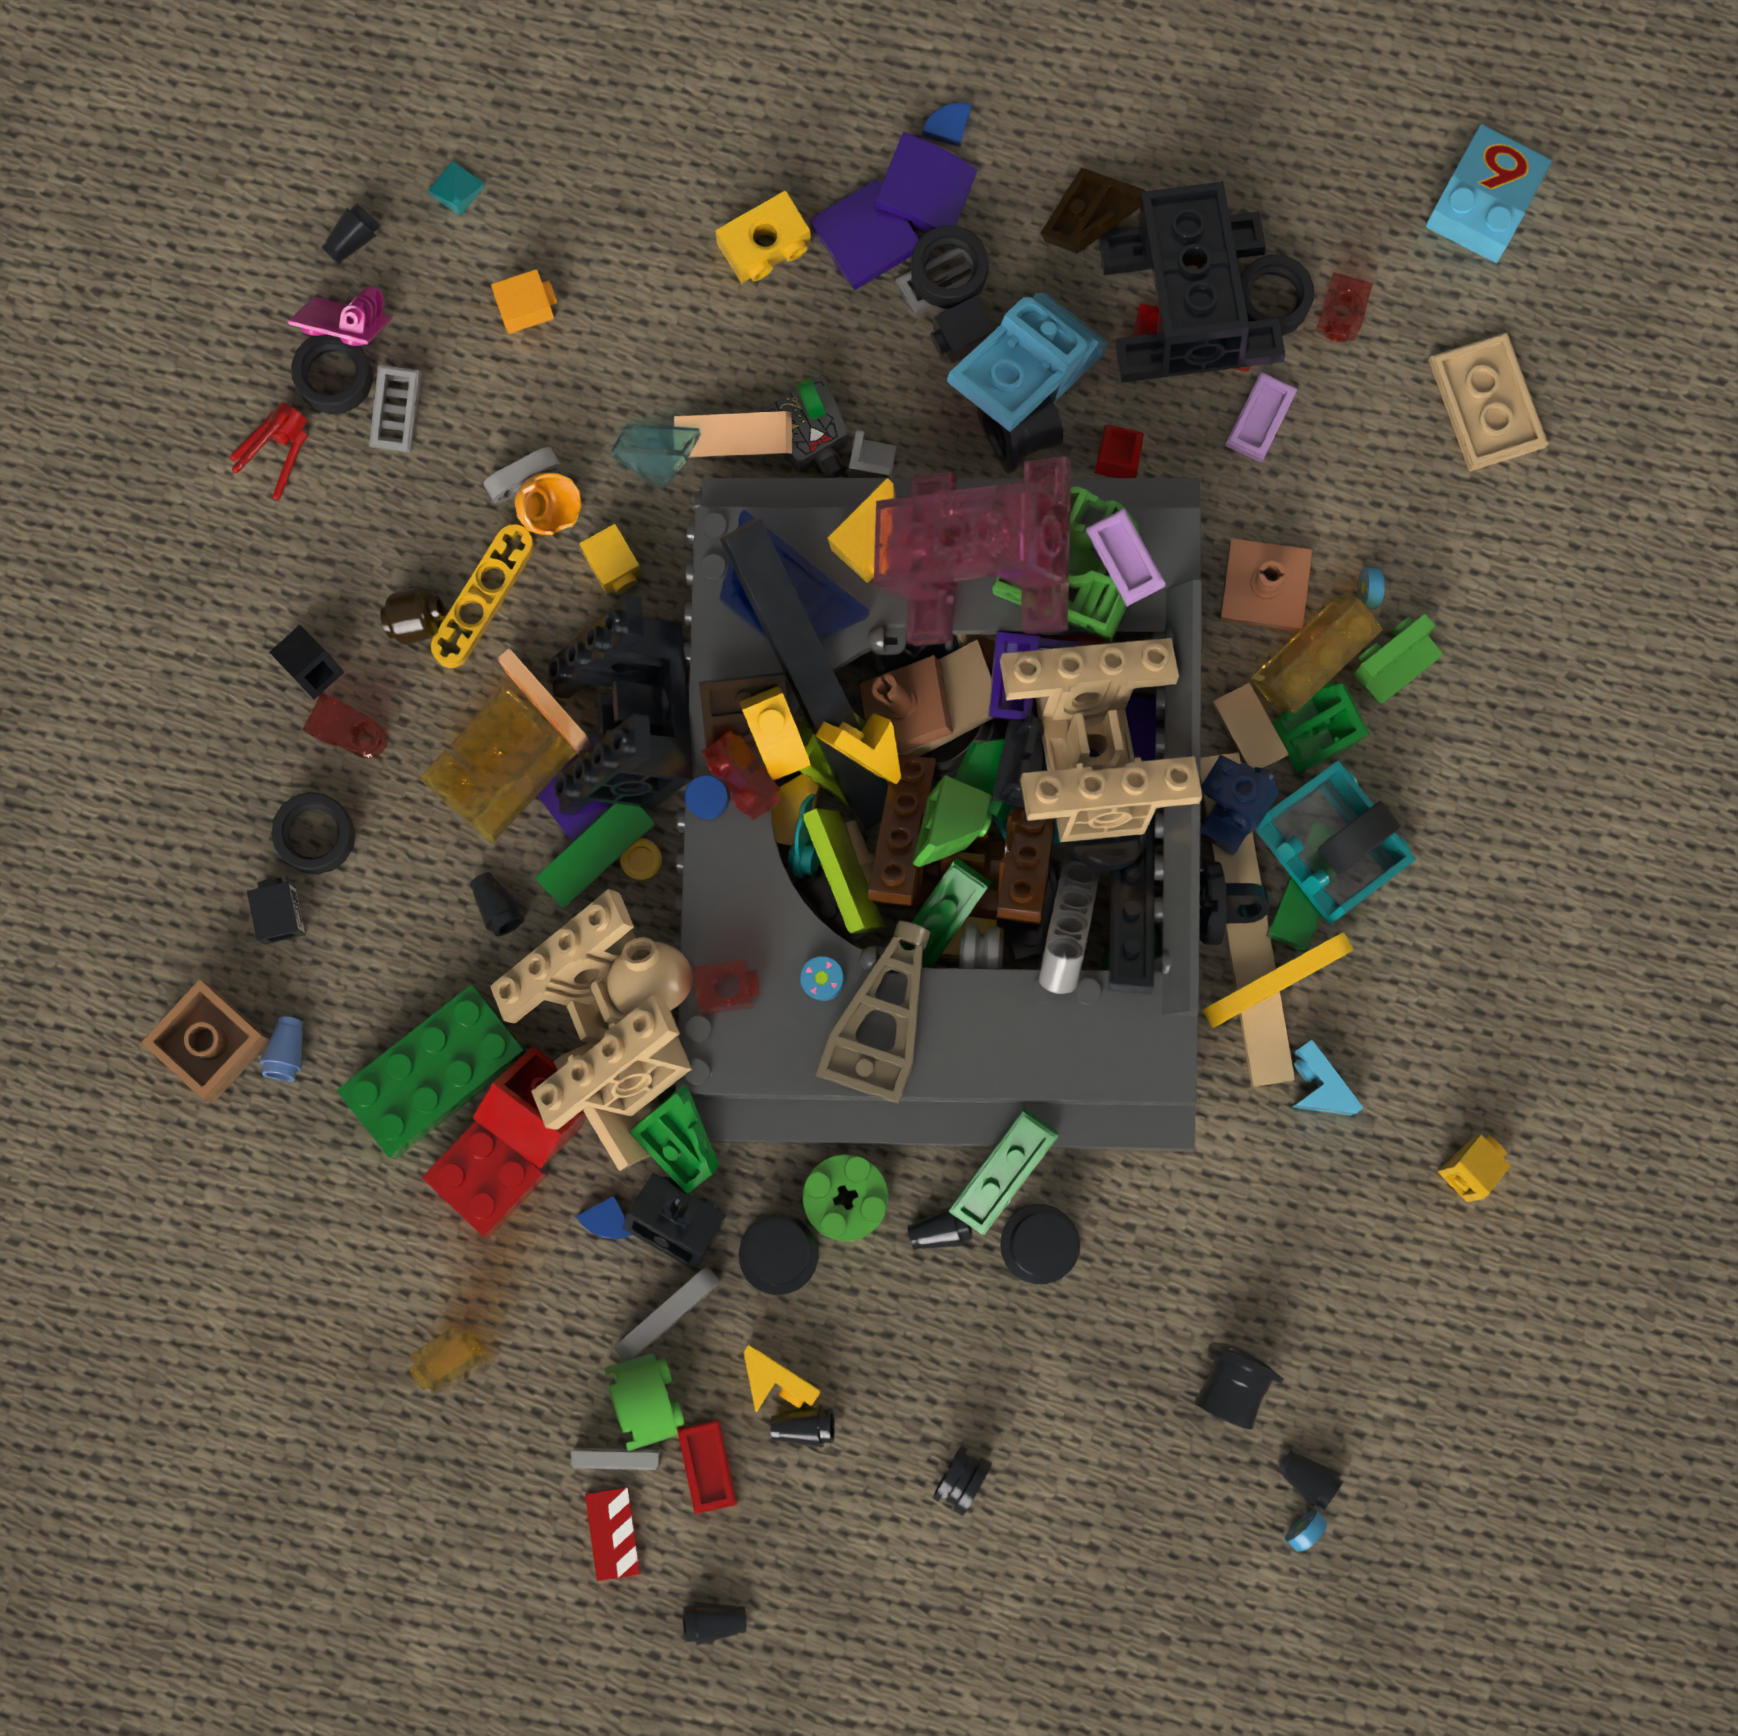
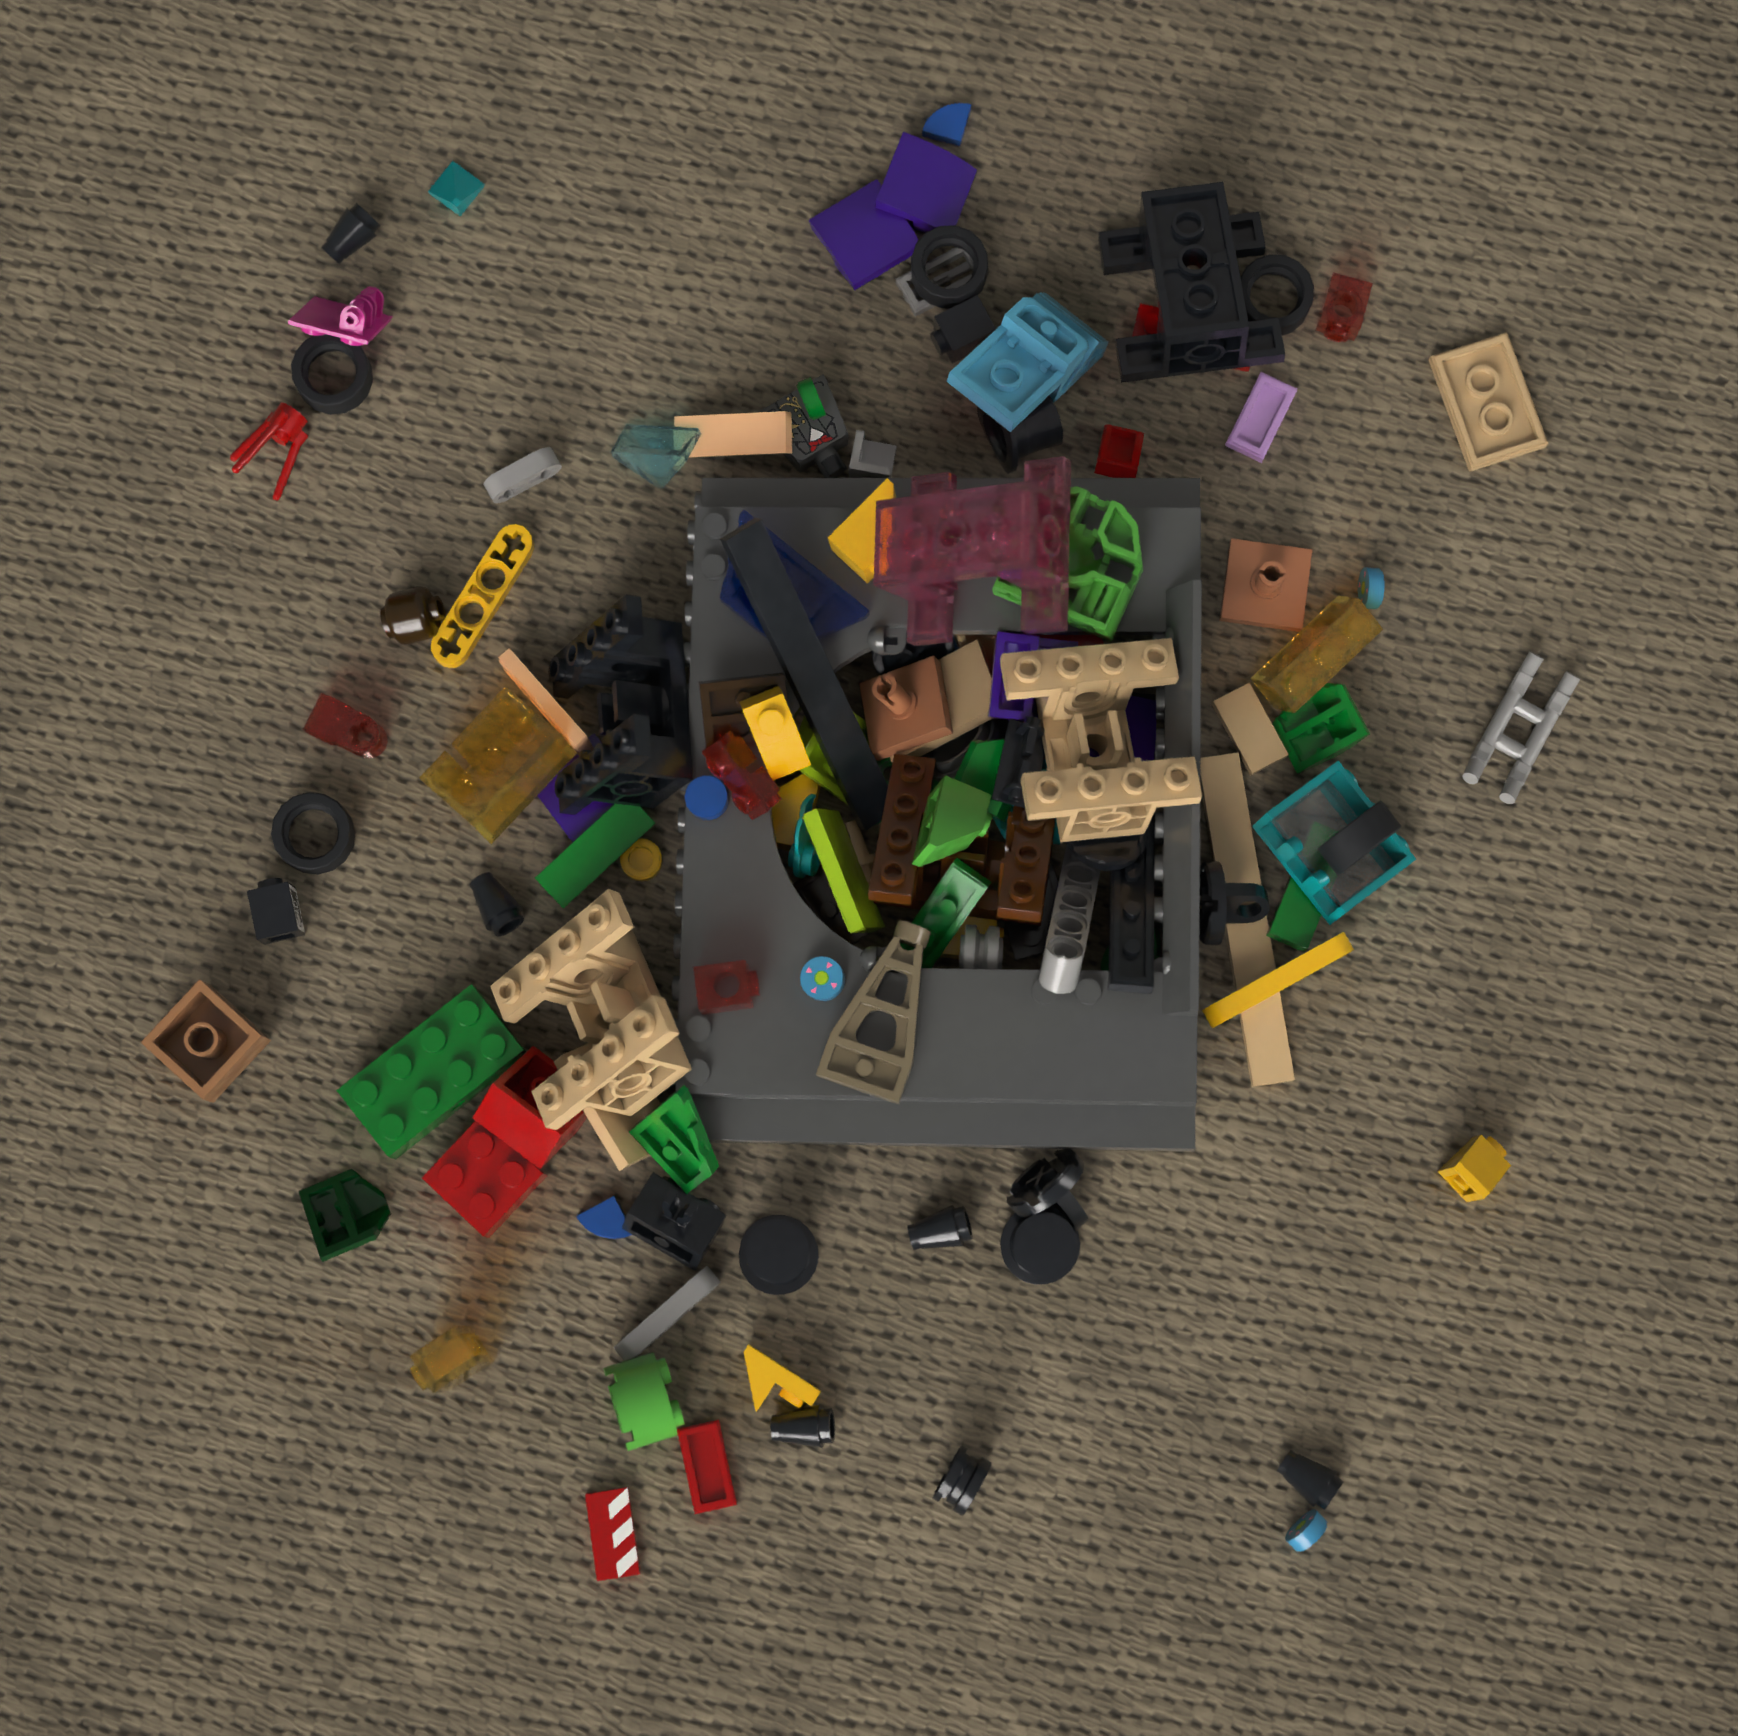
medium blue cone [260,1016,304,1082] -> none
black brick [269,625,344,700] -> none
light grey slope [369,365,423,452] -> none
light orange brick [491,269,557,334] -> none
light orange hair [515,473,582,535] -> none
light grey tile [571,1448,661,1470] -> none
yellow brick [579,524,642,595] -> none
tan piece [607,937,693,1015] -> none
black cone [683,1601,747,1646] -> none
yellow brick [715,191,811,284] -> none
bright green brick [803,1155,888,1242] -> none
yellow slope [816,714,901,784] -> none
tile [949,1108,1059,1235] -> none
dark brown wing [1040,167,1145,254] -> none
lavender tile [1086,508,1165,606] -> none
black piece [1194,1342,1284,1430] -> none
dark blue tile [1200,755,1279,855] -> none
medium azure slope [1292,1040,1363,1116] -> none
bright green bracket [1353,614,1442,705] -> none
medium azure slope [1425,124,1552,264] -> none
none -> dark green slope [298,1169,391,1262]
none -> black tile [1006,1149,1088,1232]
none -> light grey piece [1462,651,1580,804]

